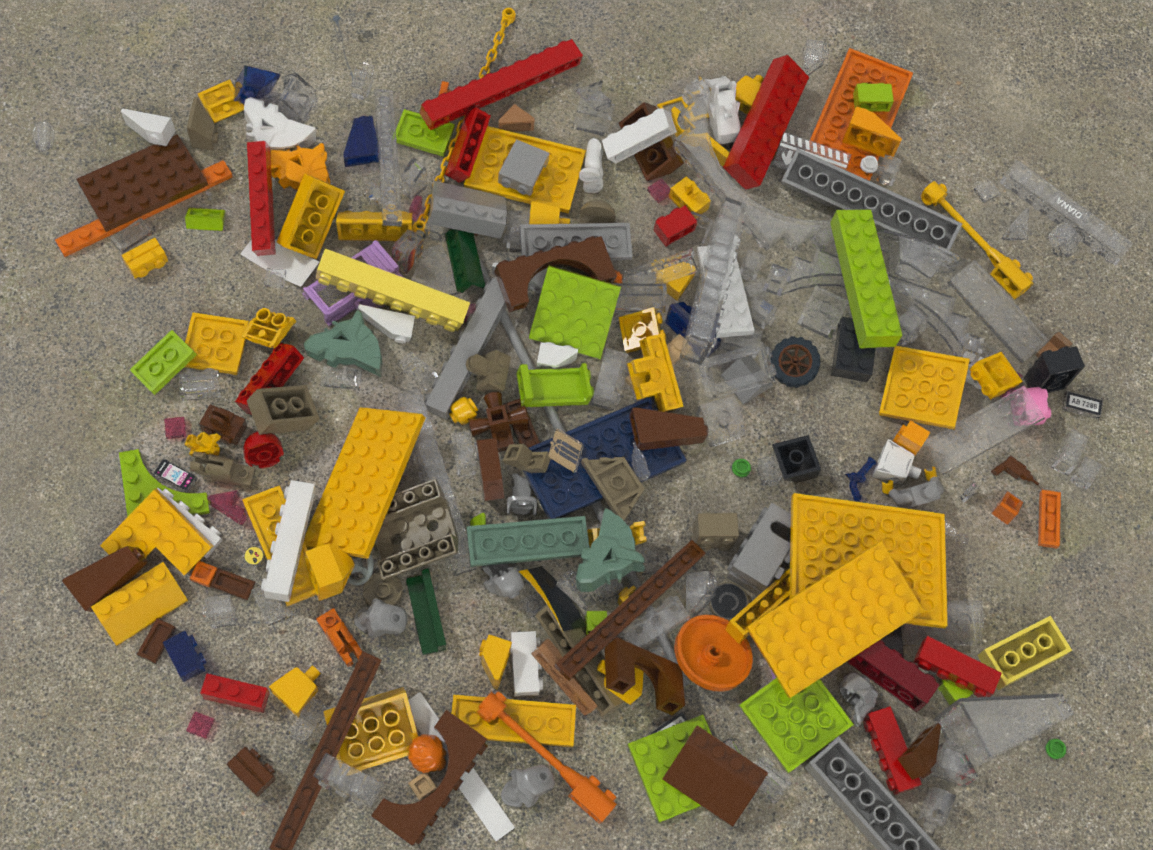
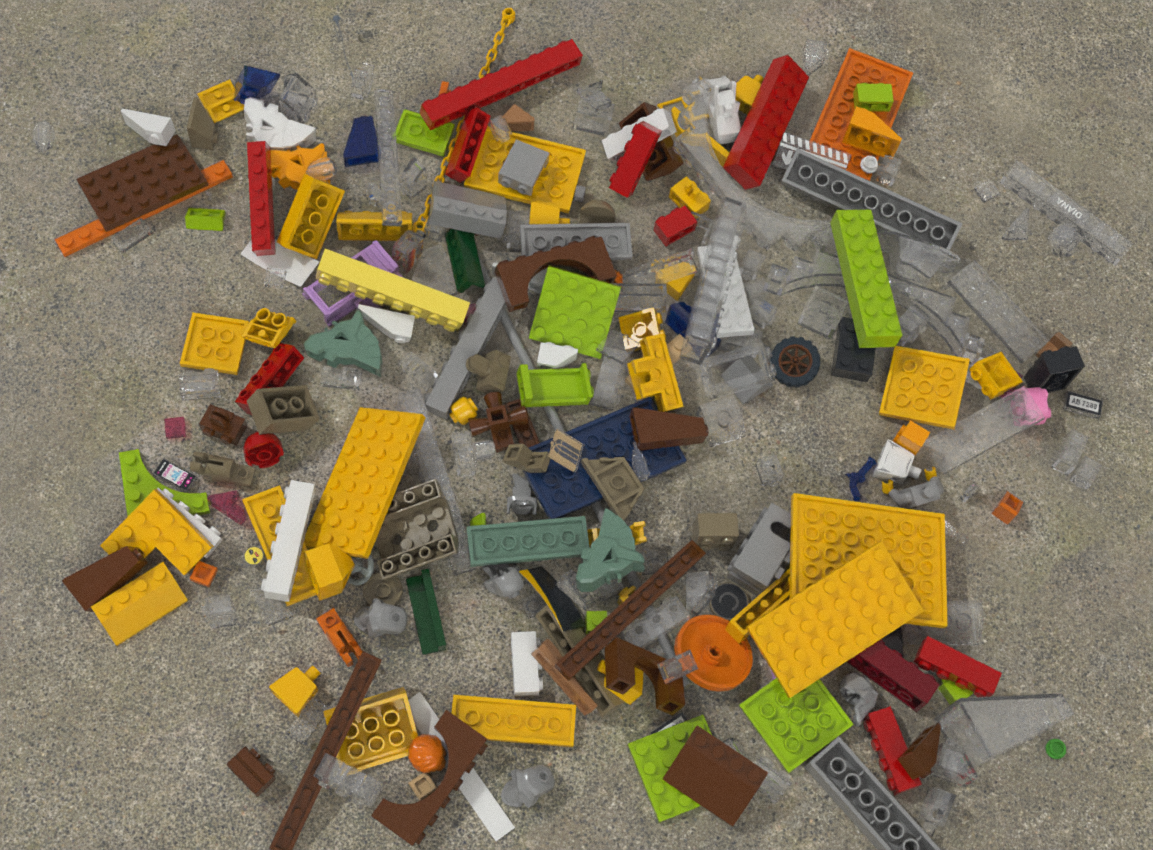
yellow brick [121,237,168,279] -> none
lime plate [130,330,197,395] -> none
reddish brown tile [137,618,176,664] -> none
clear blue brick [163,631,207,683] -> none
yellow hips [185,432,221,457] -> none
clear pink tile [186,712,215,739] -> none
red brick [200,673,270,713] -> none
reddish brown tile [210,568,256,600] -> none
clear pink tile [409,195,422,221] -> none
reddish brown slope [476,438,504,501] -> none
orange bar [477,692,617,824] -> none
yellow slope [479,634,512,690] -> none
white piece [579,138,603,193] -> none
clear pink tile [647,178,671,203] -> none
bright green plate [732,459,751,478] -> none
black slope [772,435,821,482] -> none
yellow bar [921,181,1034,299] -> none
light yellow brick [977,616,1072,691] -> none
reddish brown piece [991,455,1039,485] -> none
orange plate [1038,490,1061,549] -> none
none -> clear animal [306,158,337,180]
none -> clear brick [489,115,513,143]
none -> light grey axle [574,185,586,202]
none -> clear piece [596,329,639,365]
none -> red brick [609,121,662,198]
none -> clear slope [657,650,698,684]

